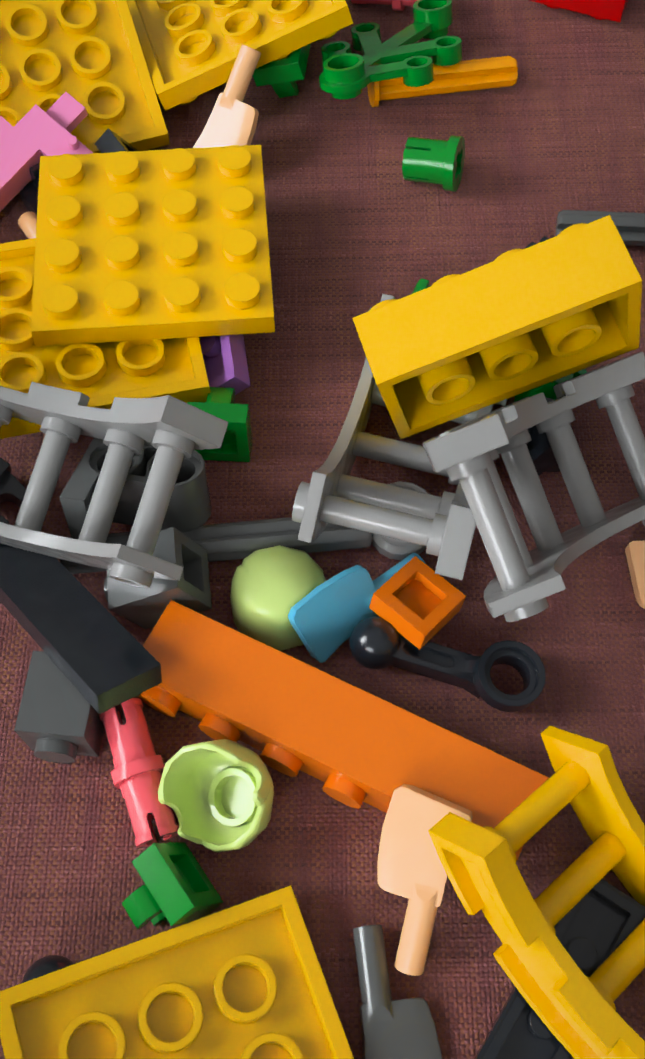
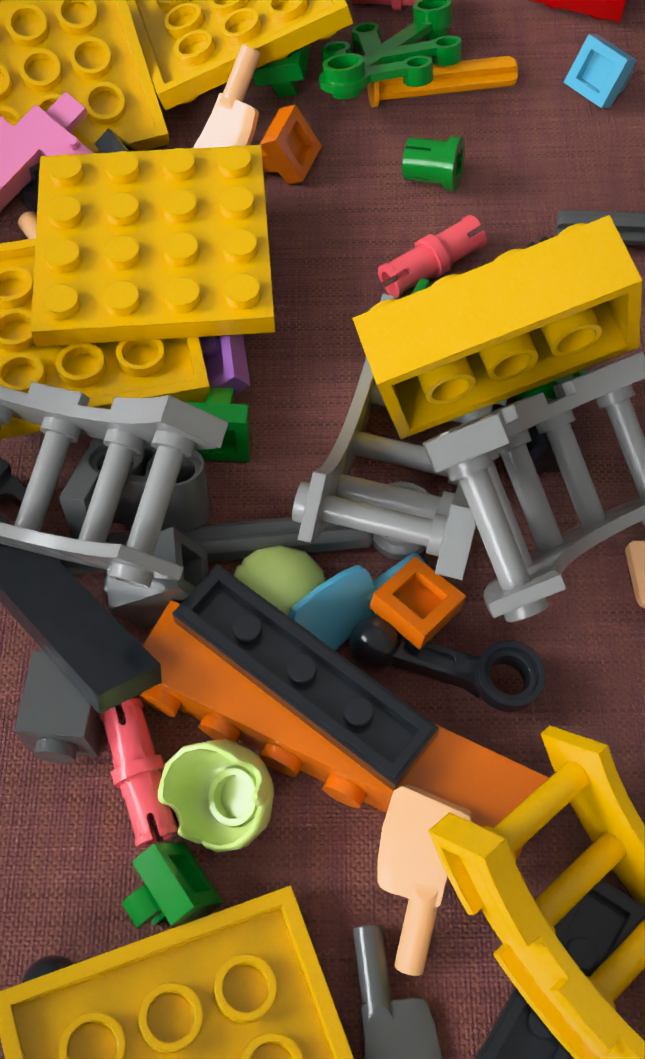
none -> black tile [172,564,439,791]
none -> orange tile [260,104,322,185]
none -> coral pin [378,215,487,298]
none -> medium azure tile [564,34,637,108]

